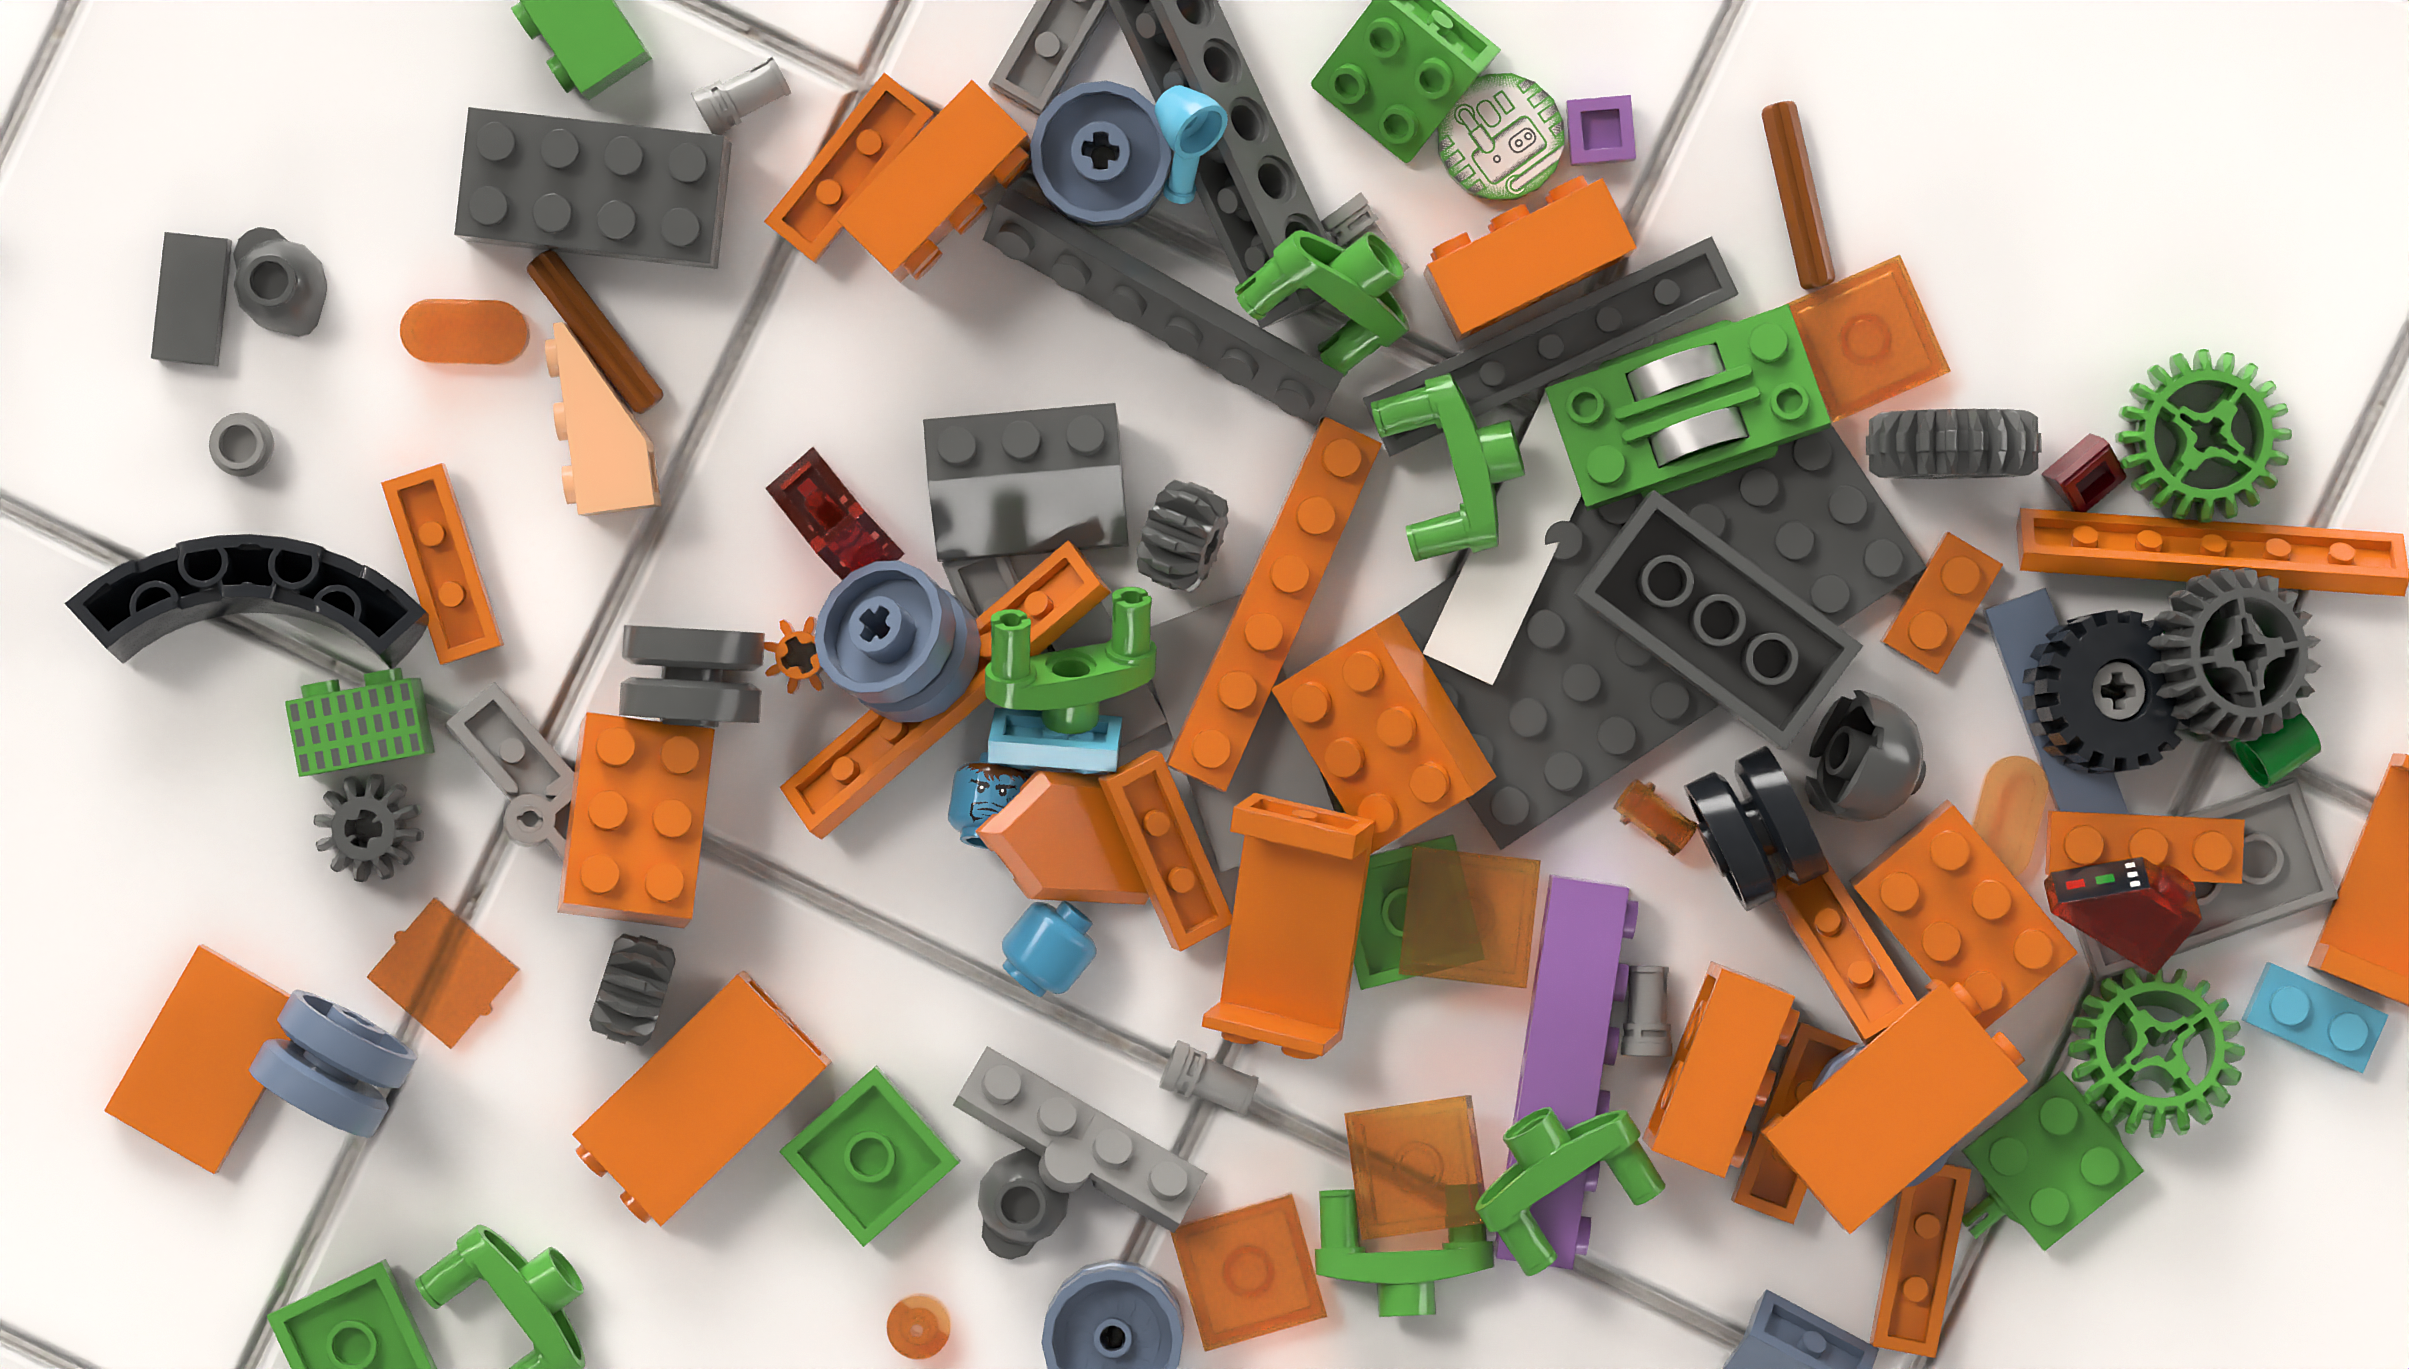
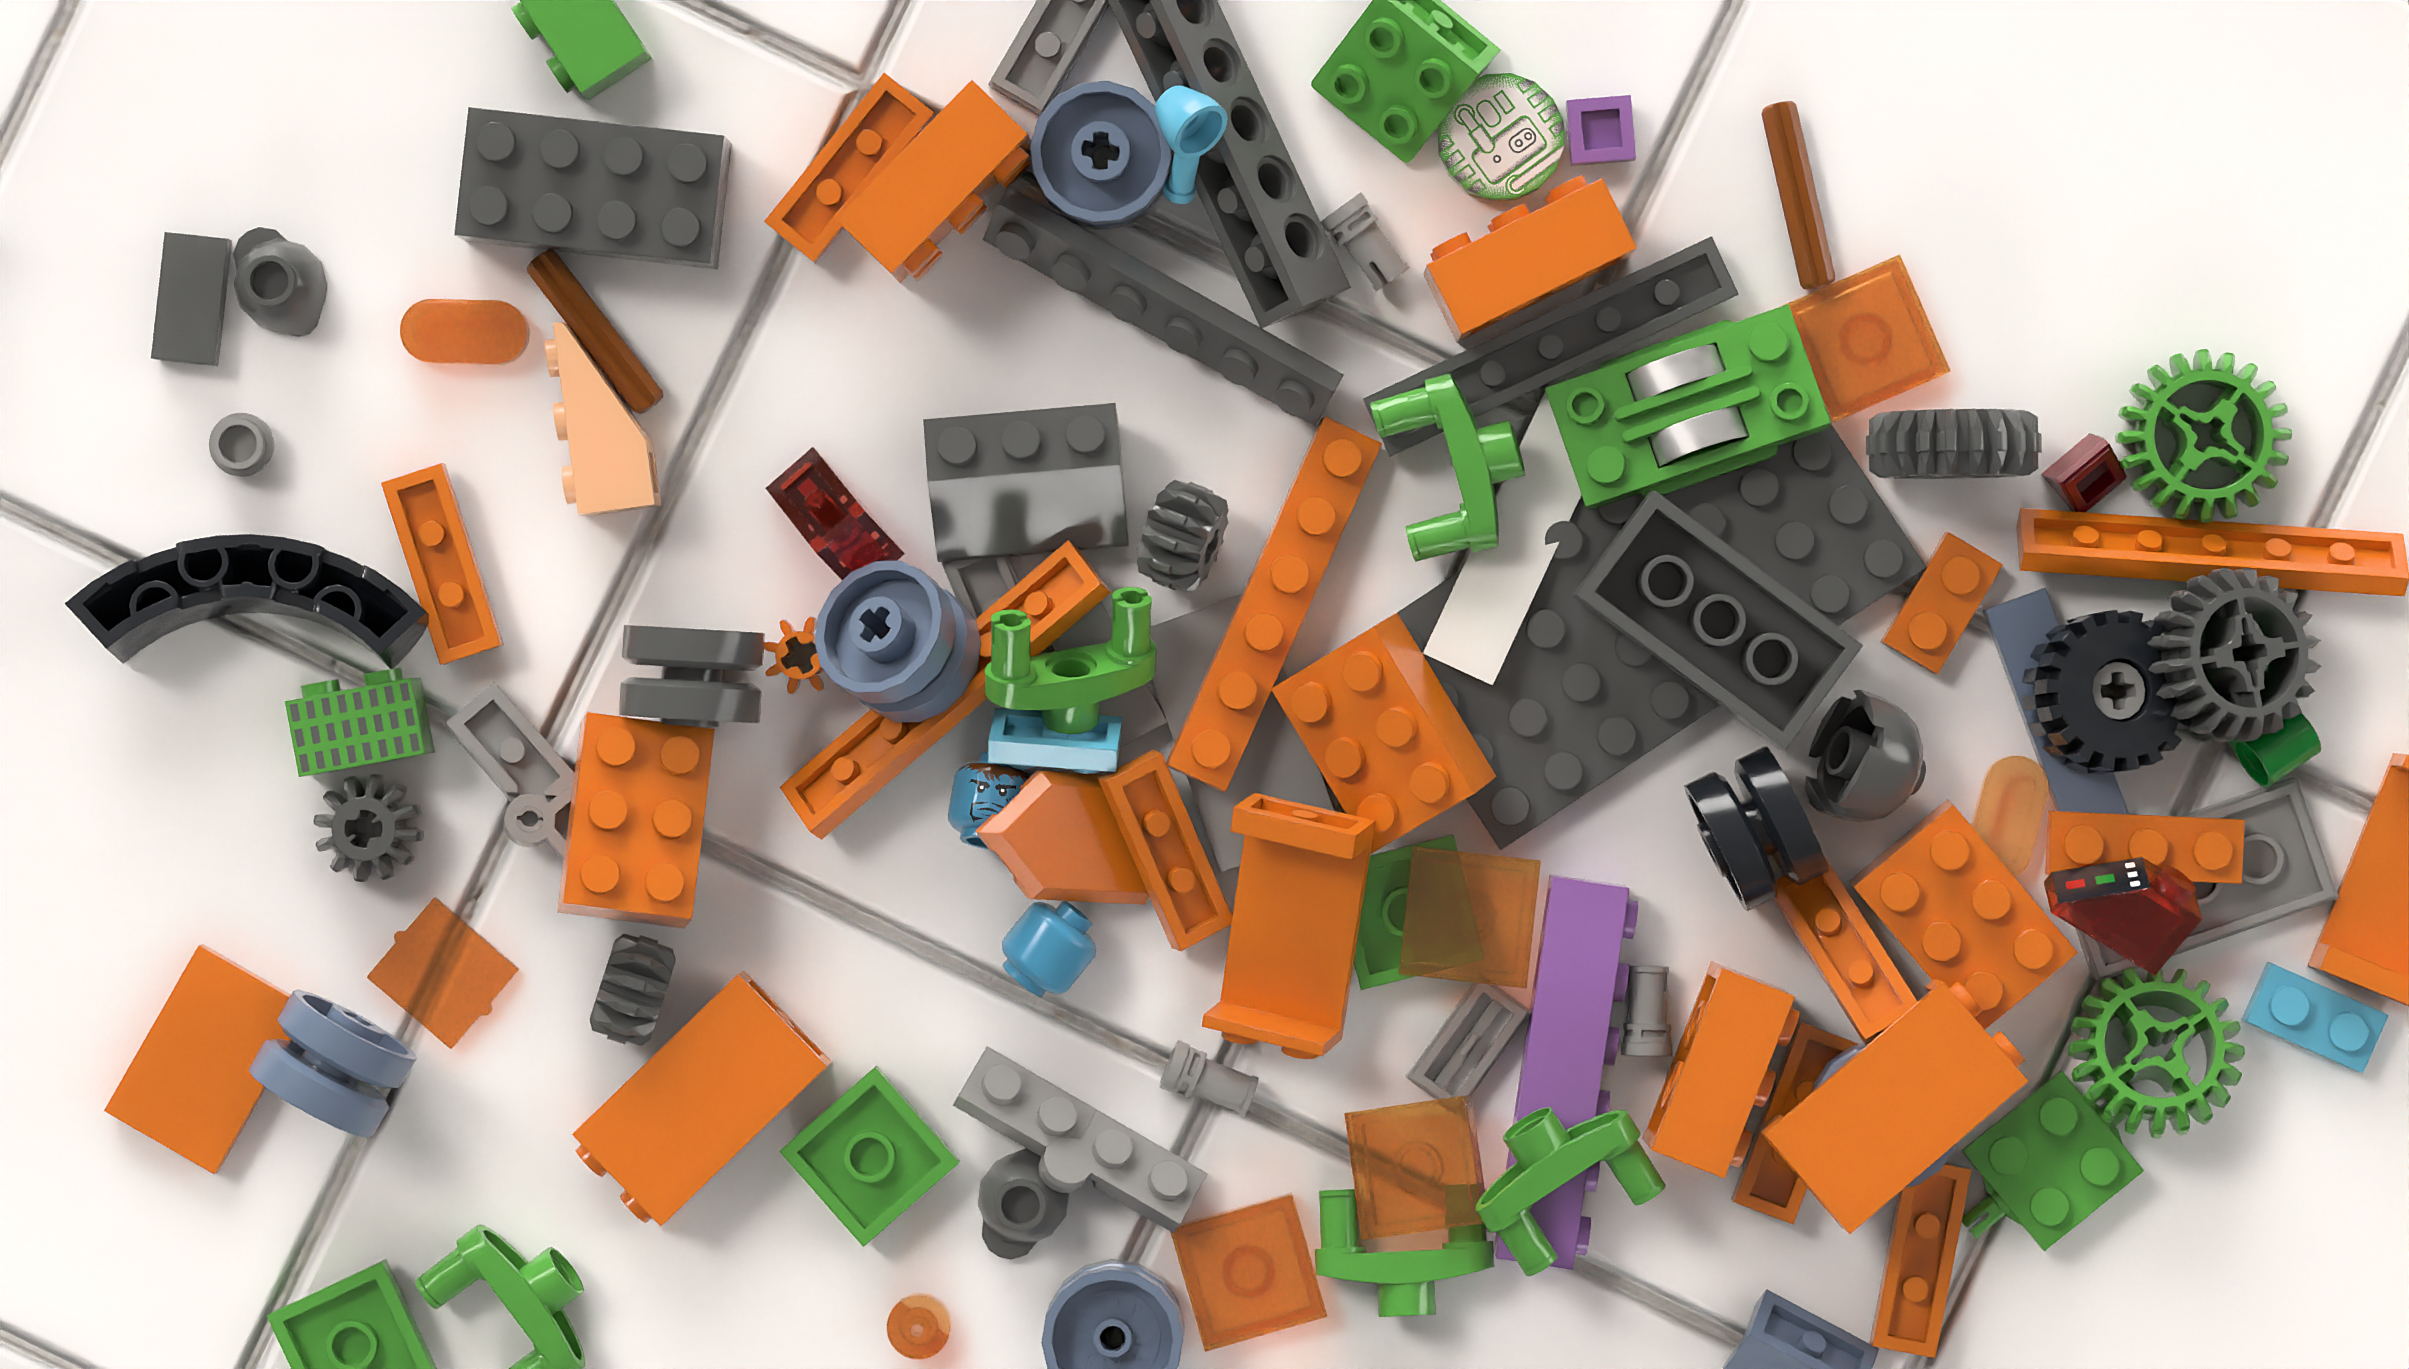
light grey pin [691,57,791,135] -> none
bright green connector [1235,230,1410,377] -> none
clear orange pin [1613,778,1697,857] -> none
none -> light grey tile [1405,973,1531,1115]

